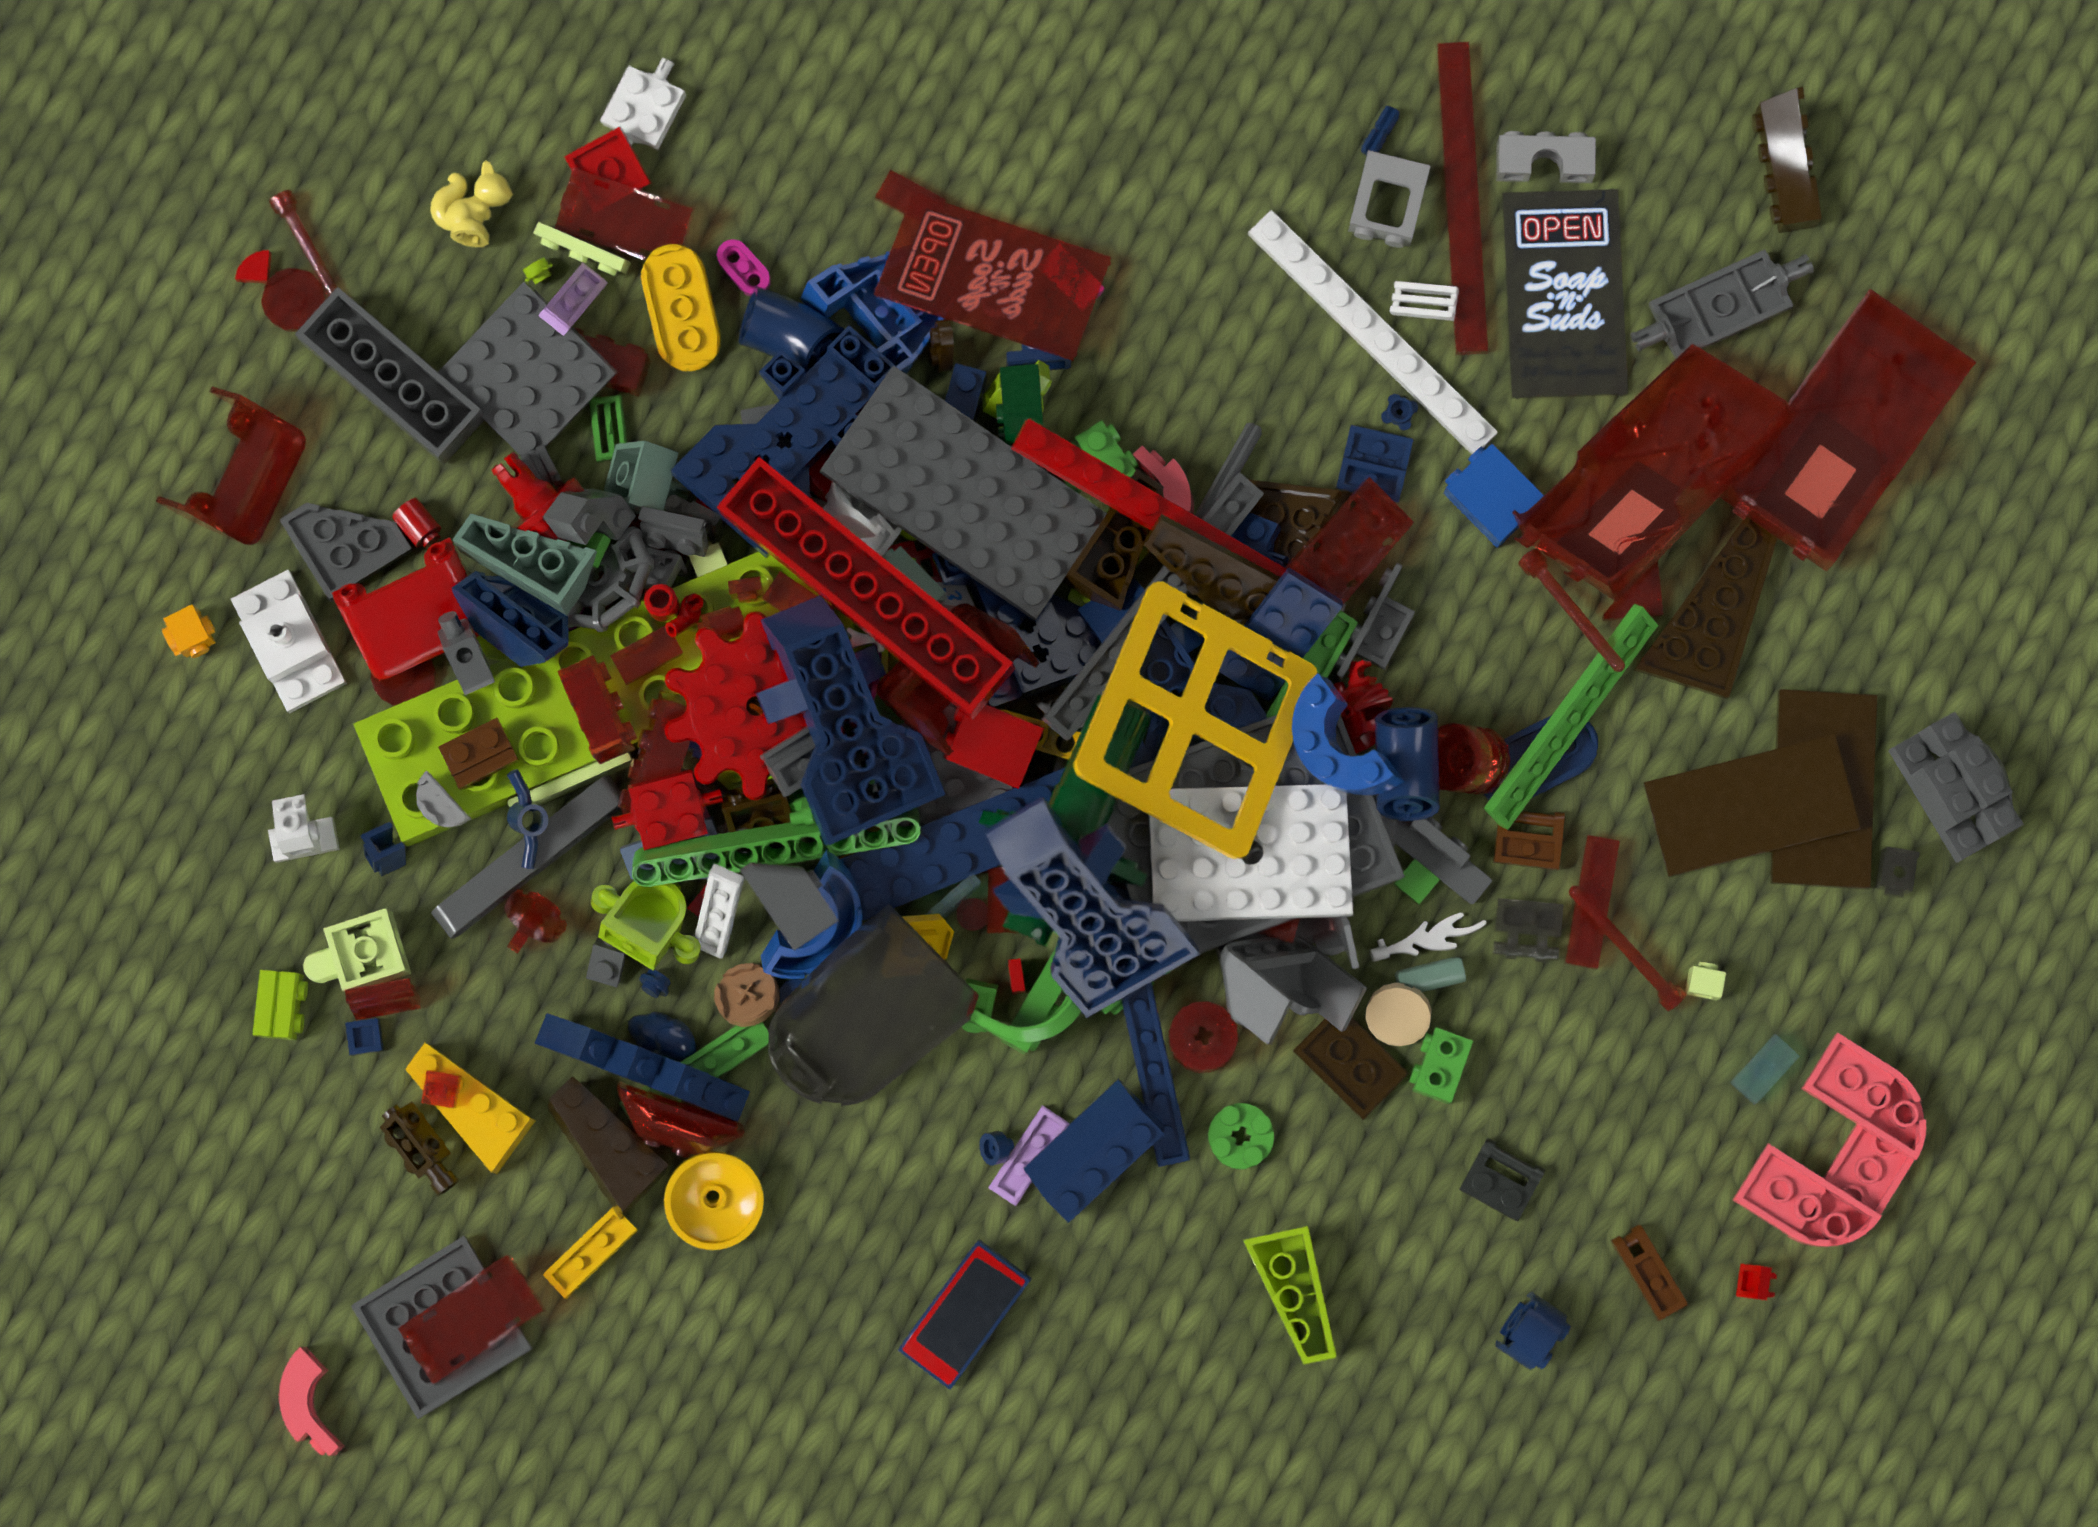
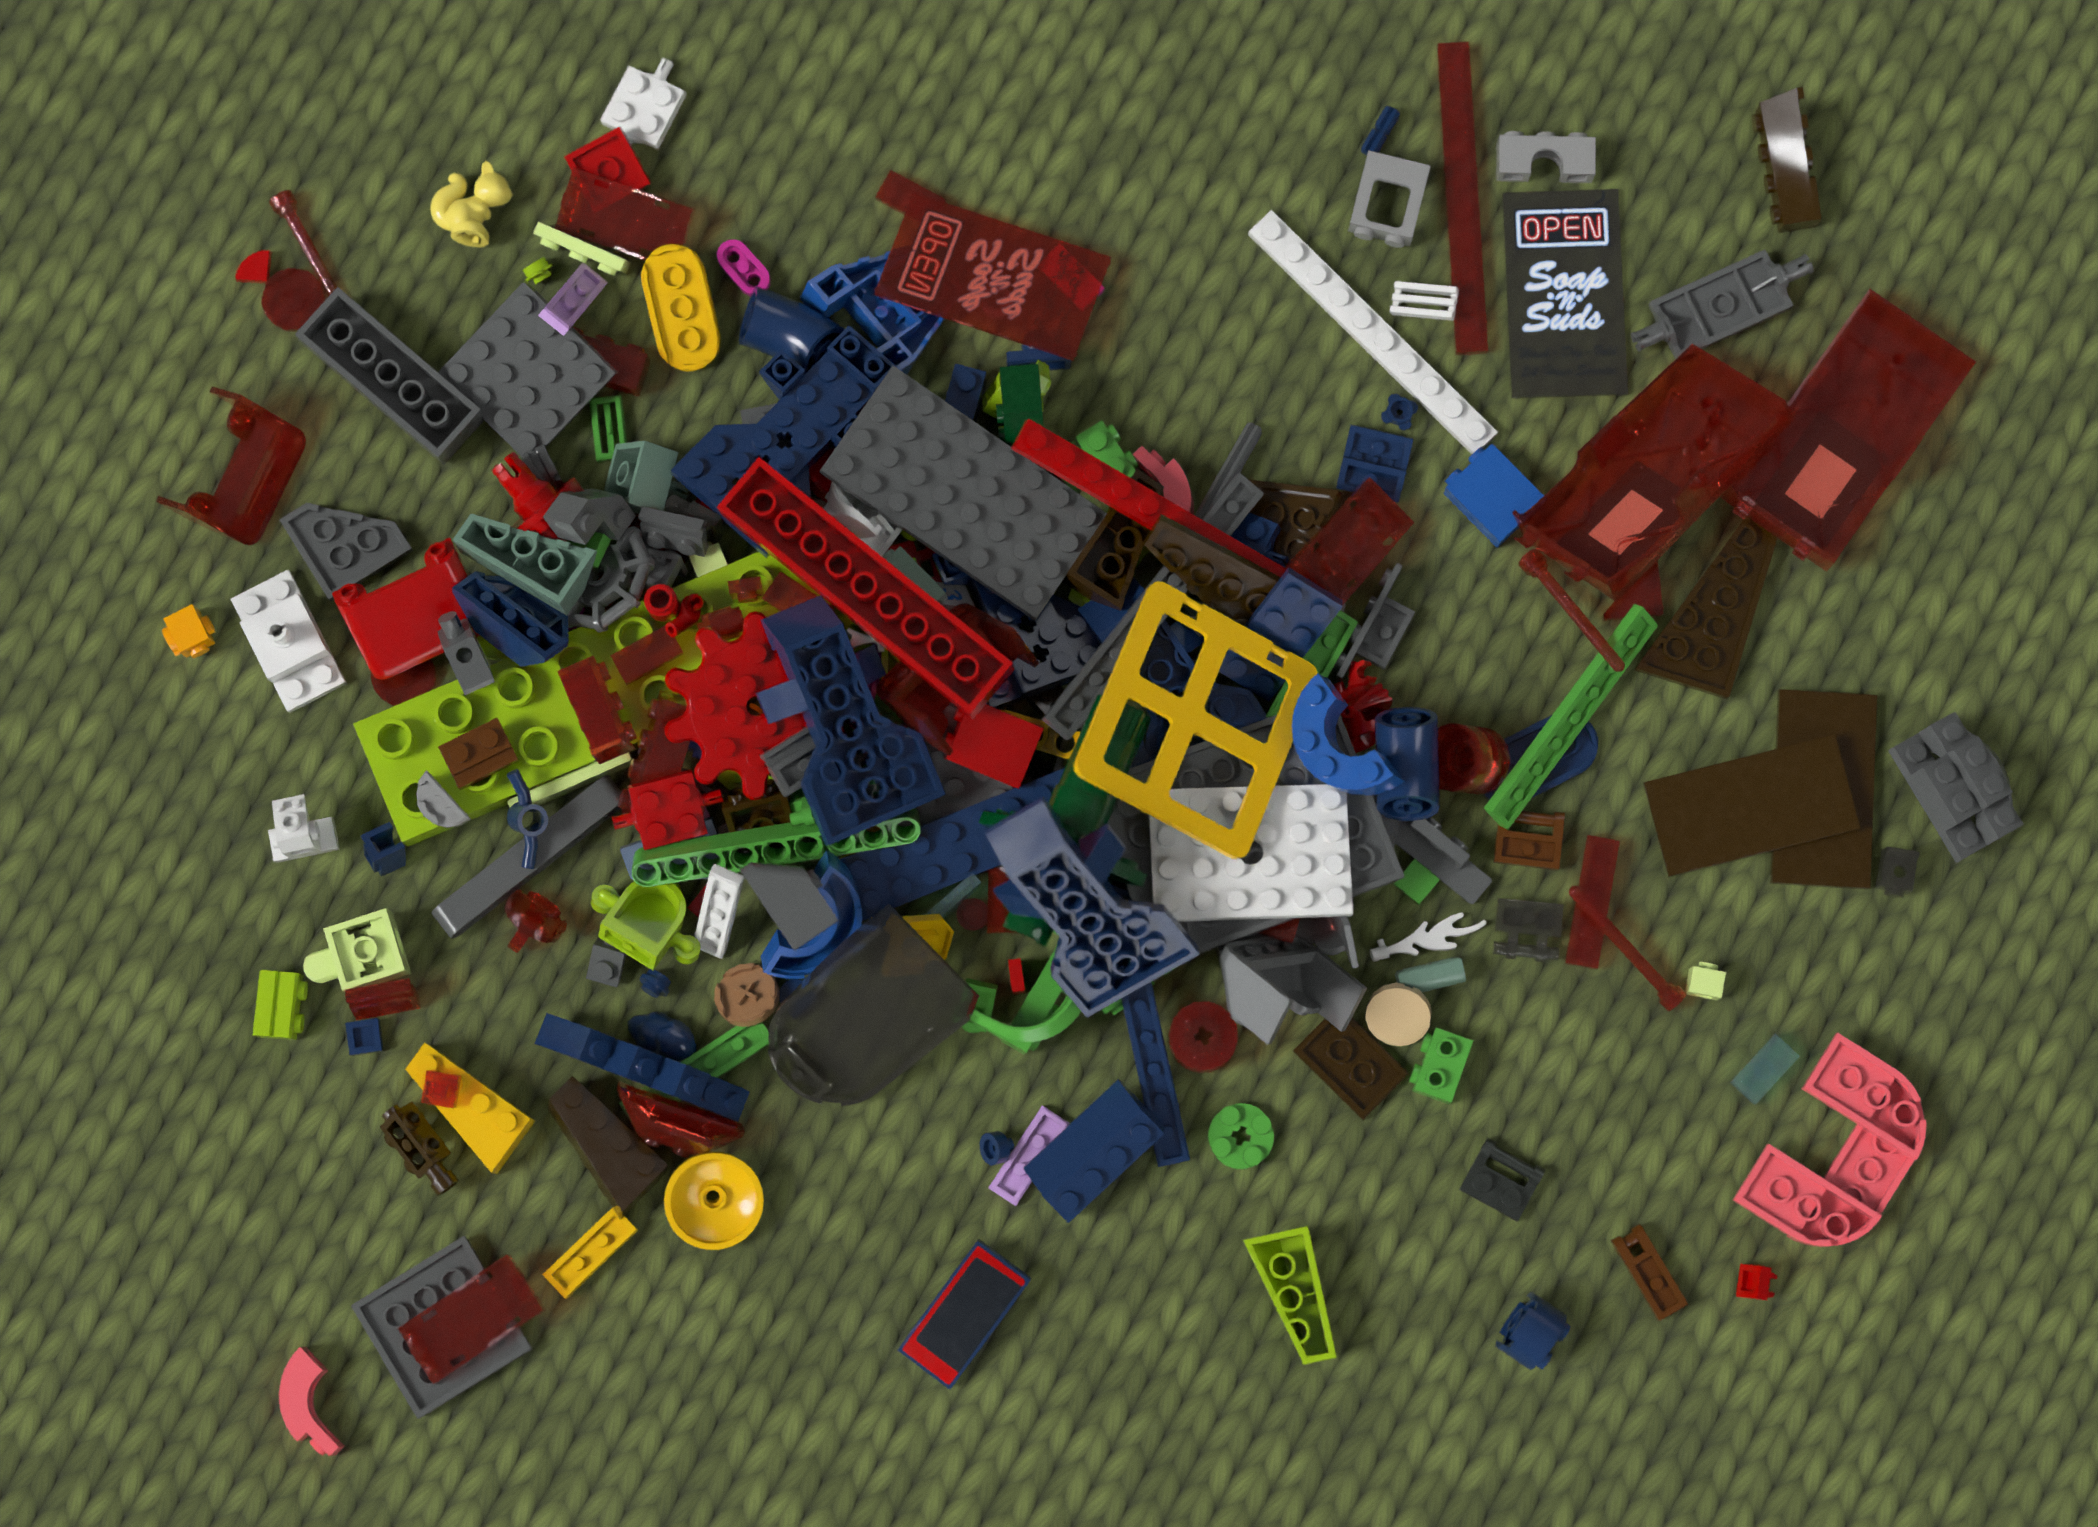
red brick [392,498,441,548] -> none
dark brown plate [928,319,954,372] -> none

